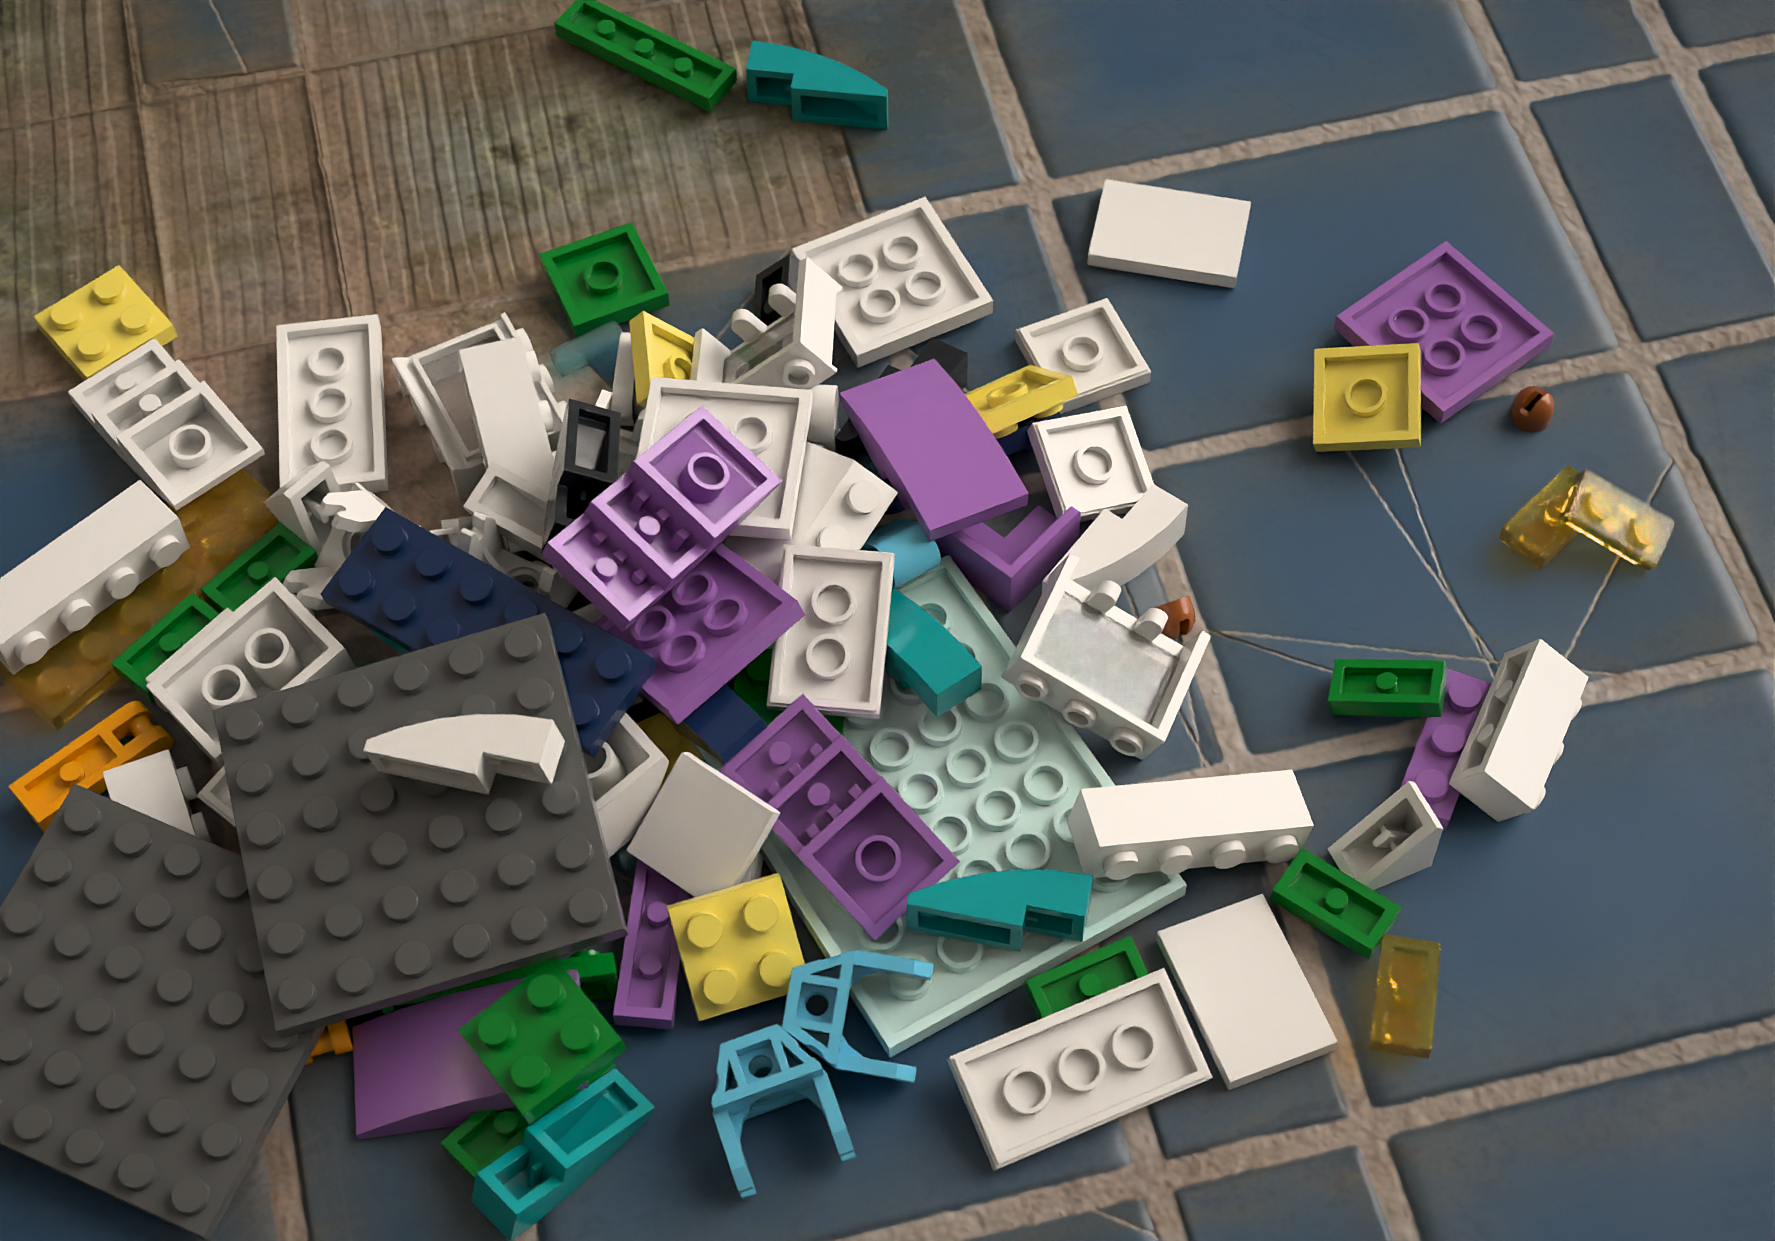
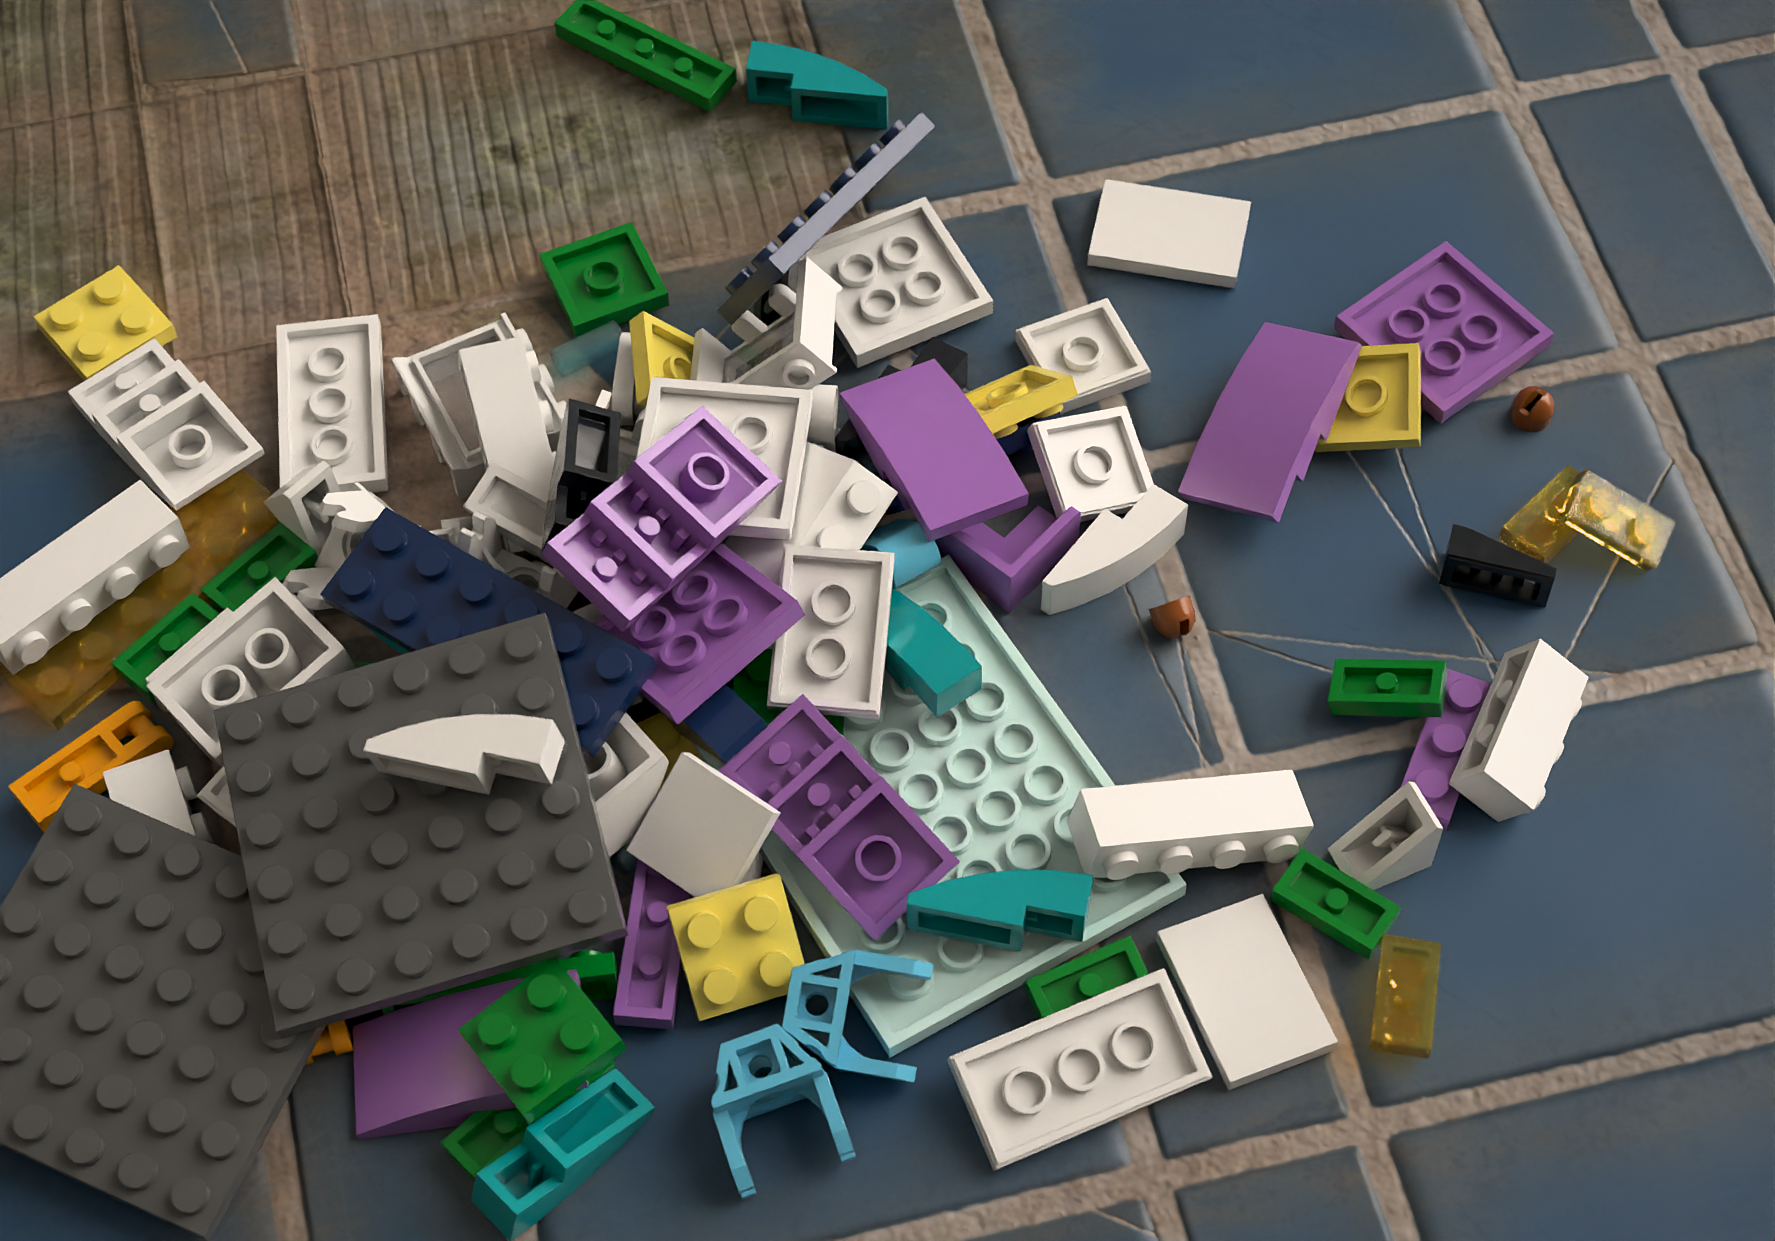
window [1001,553,1211,760] -> none
none -> plate [717,112,935,325]
none -> medium lavender slope [1178,322,1362,523]
none -> black slope [1439,524,1557,607]

